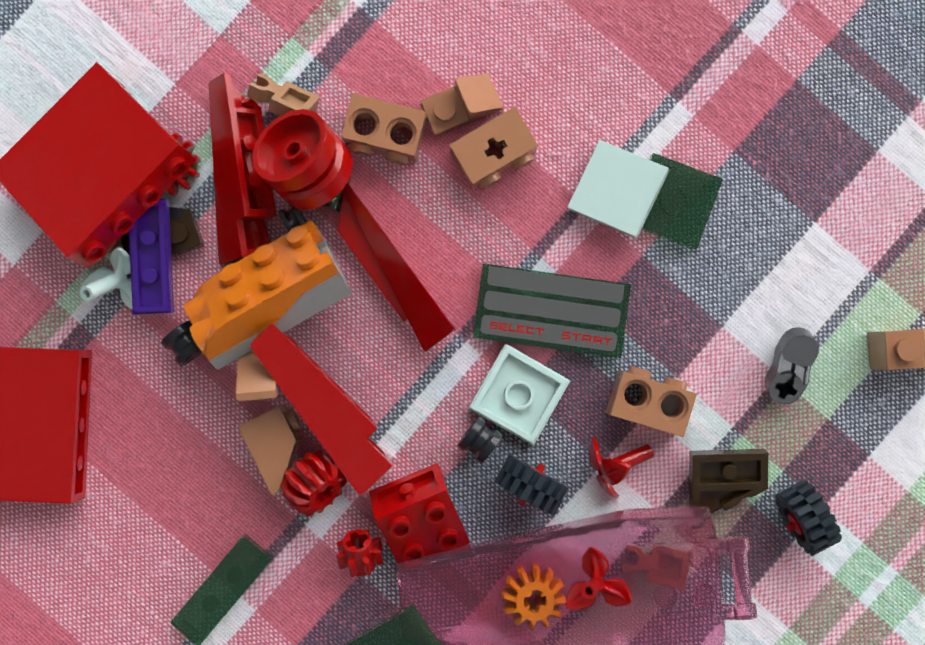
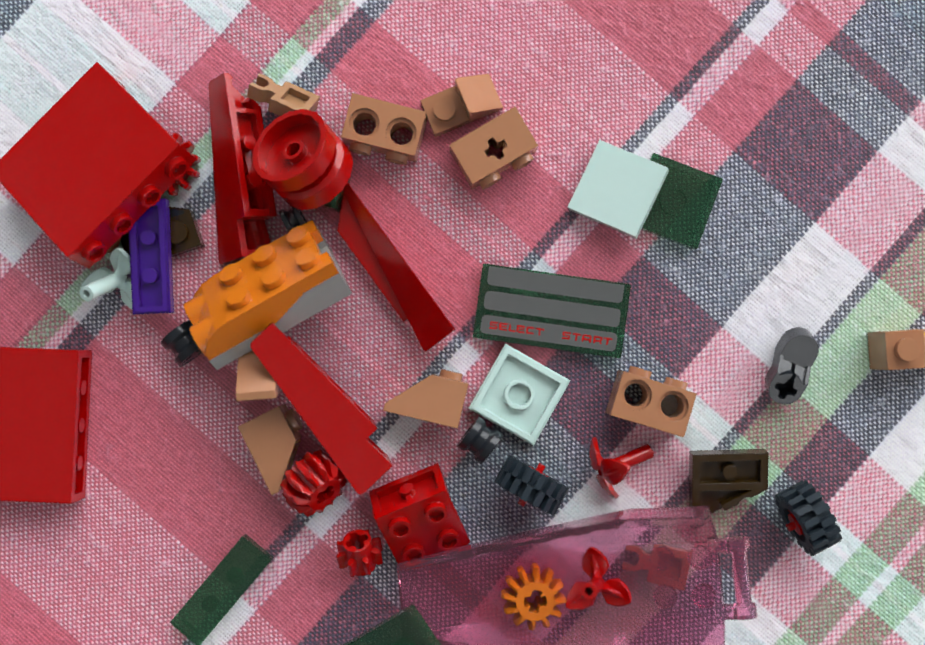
none -> nougat slope [383,369,469,429]

